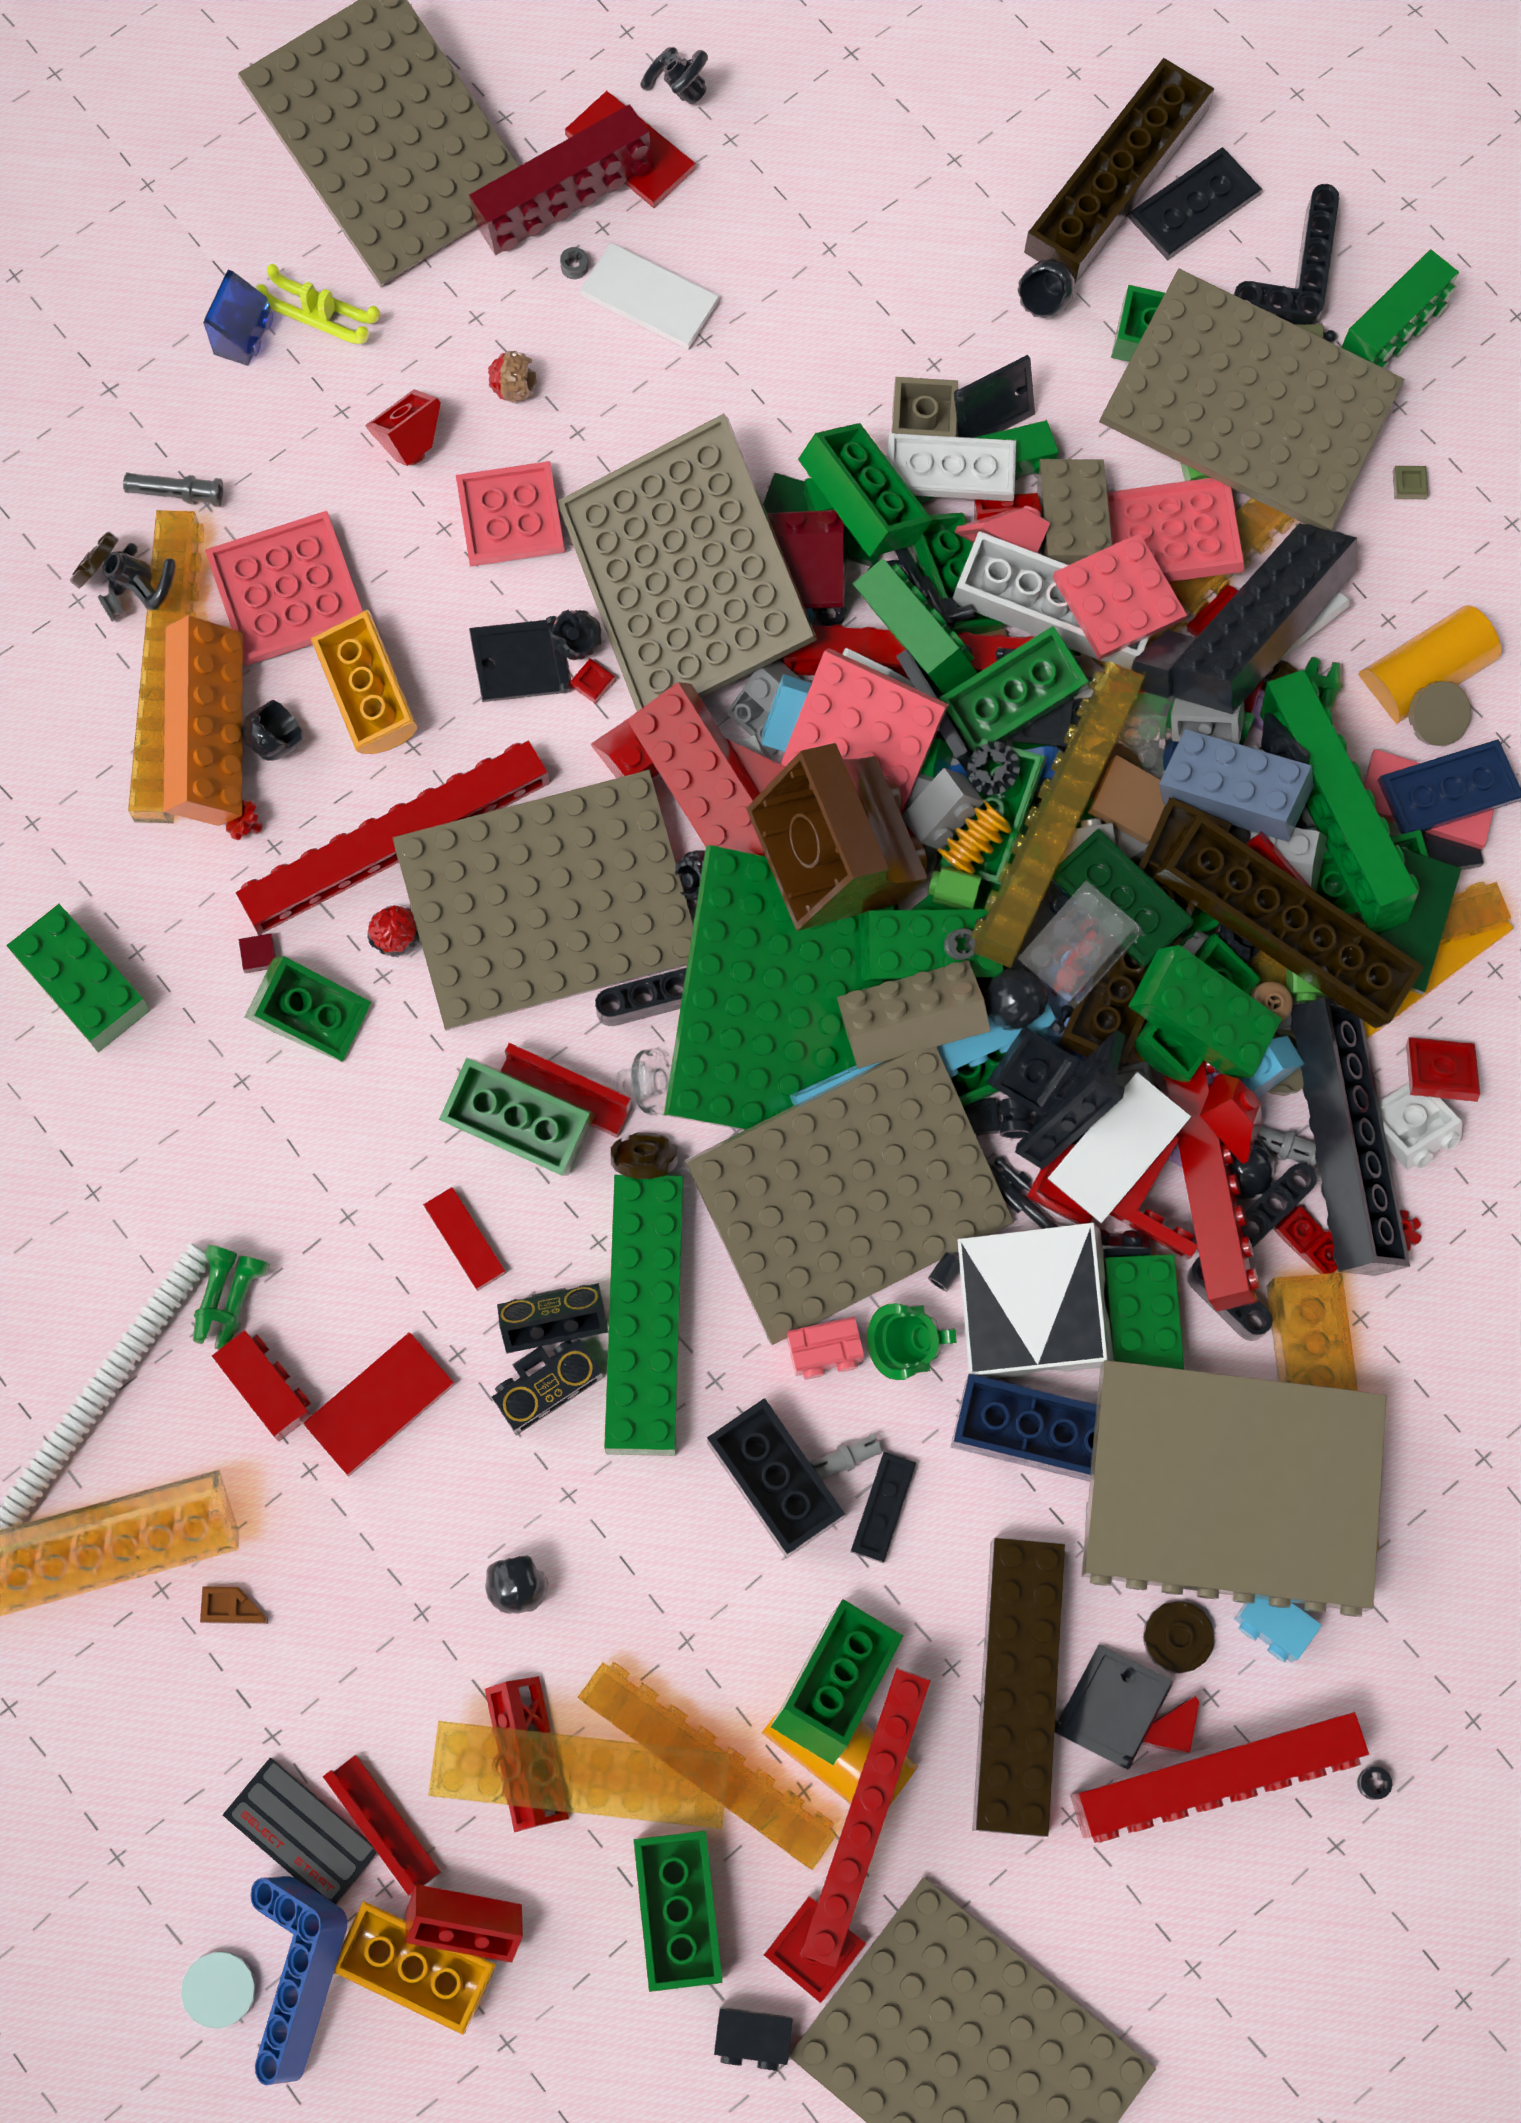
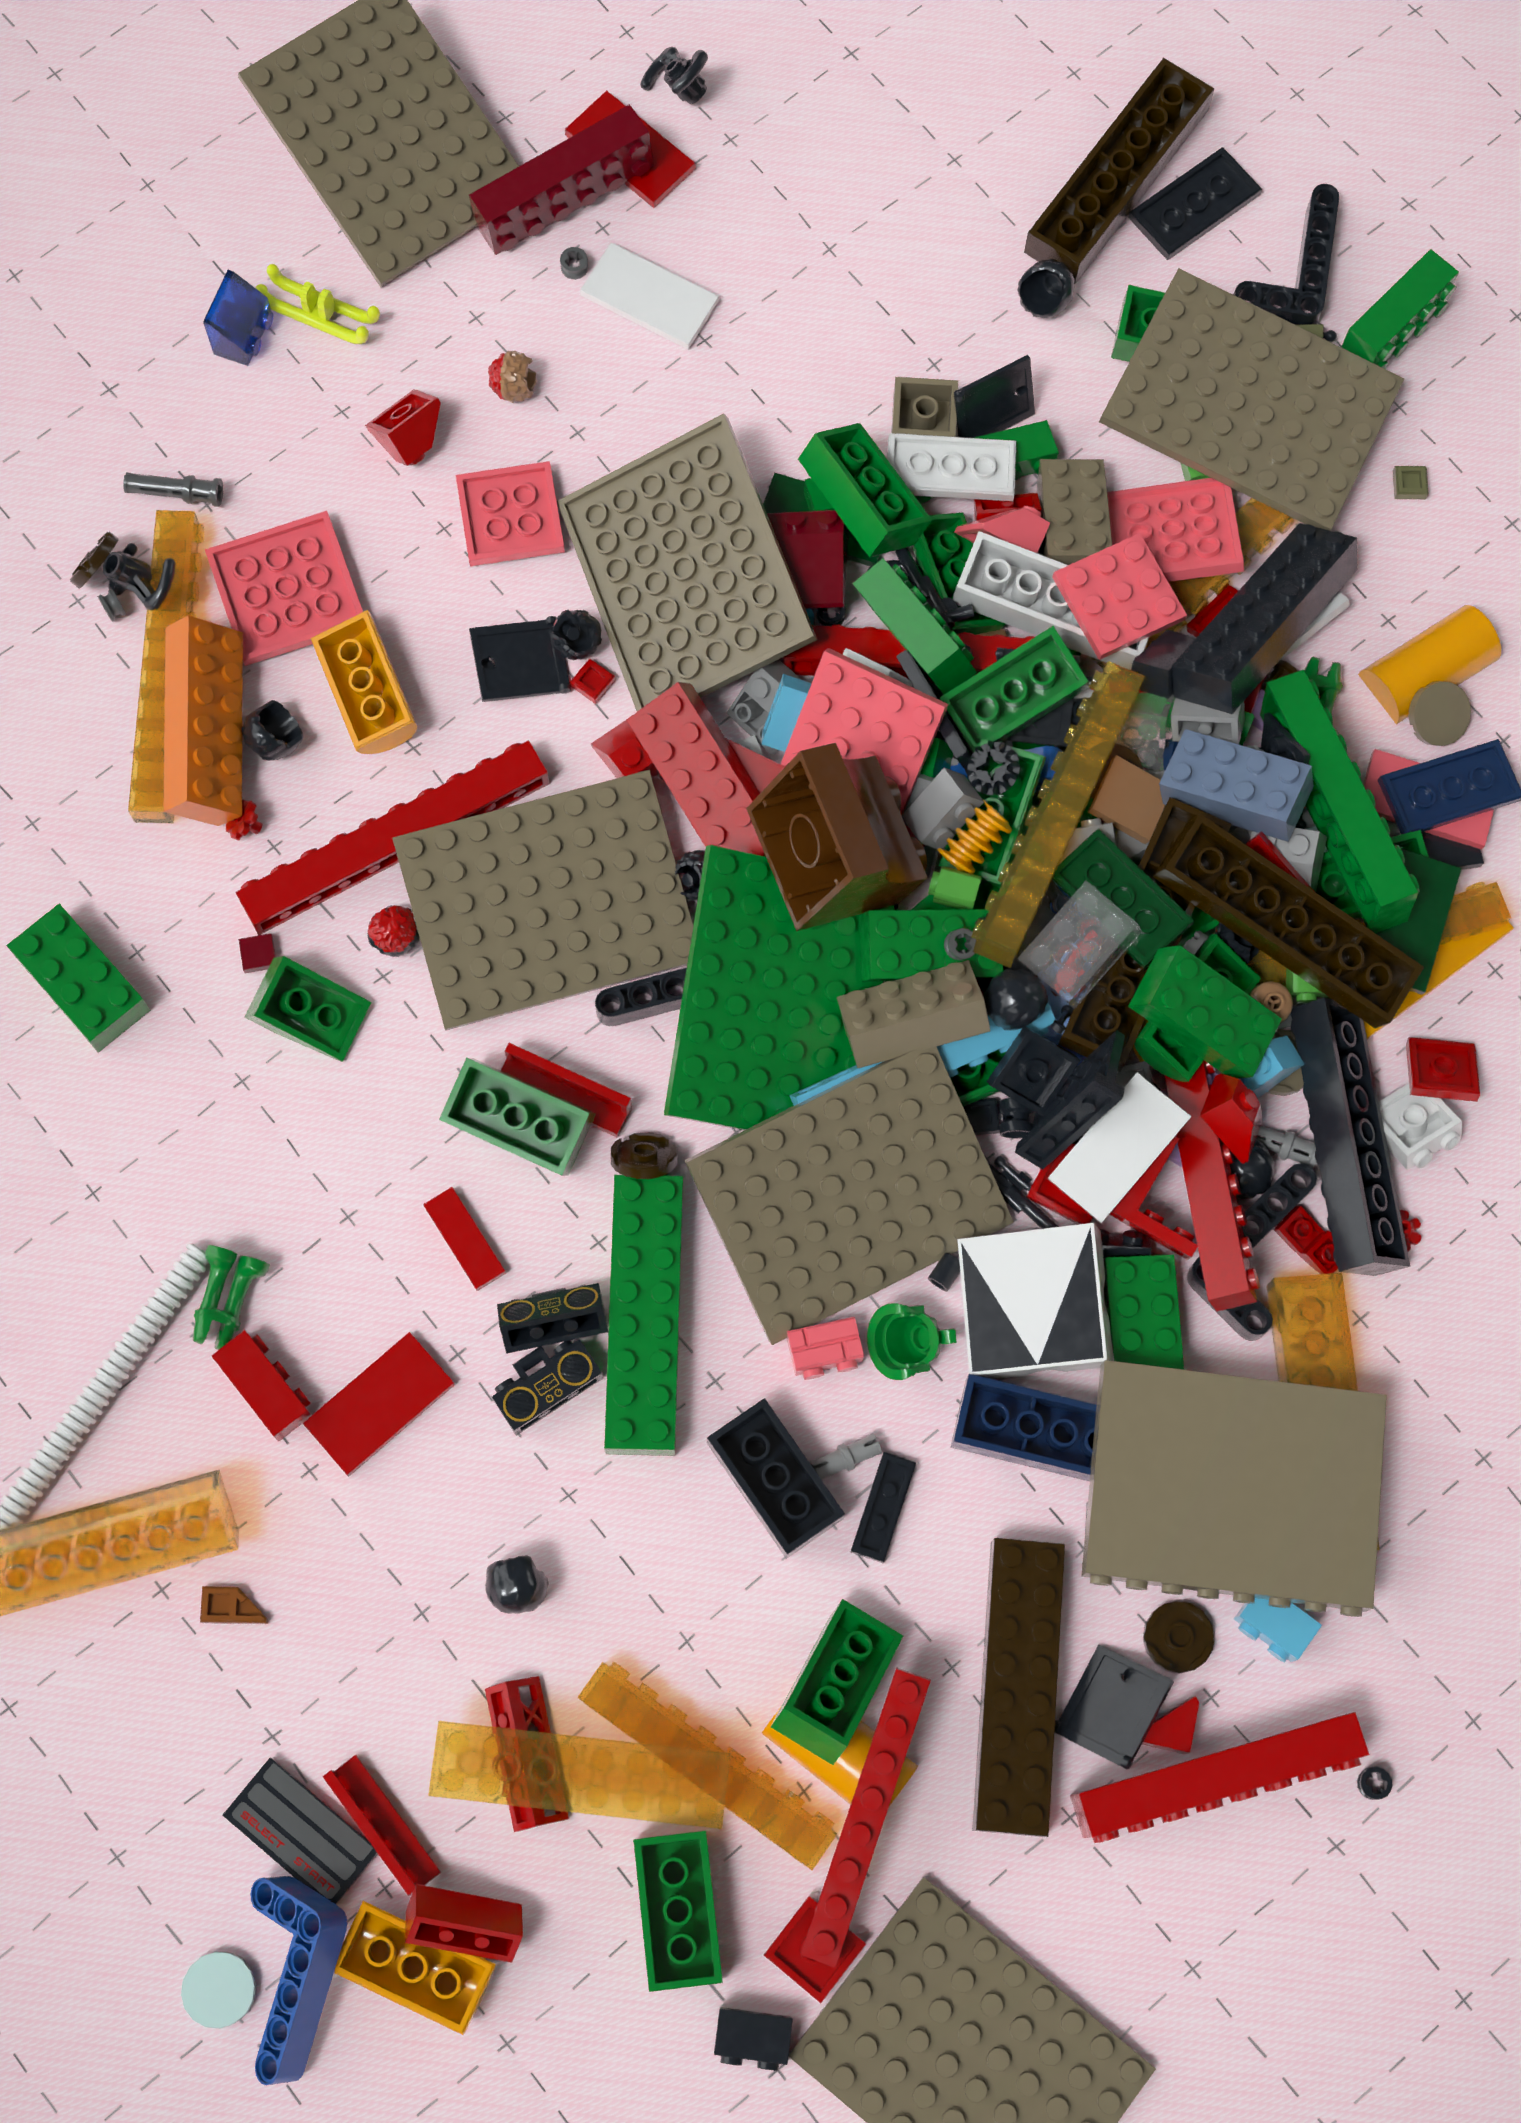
clear tile [612,1047,671,1116] -> none

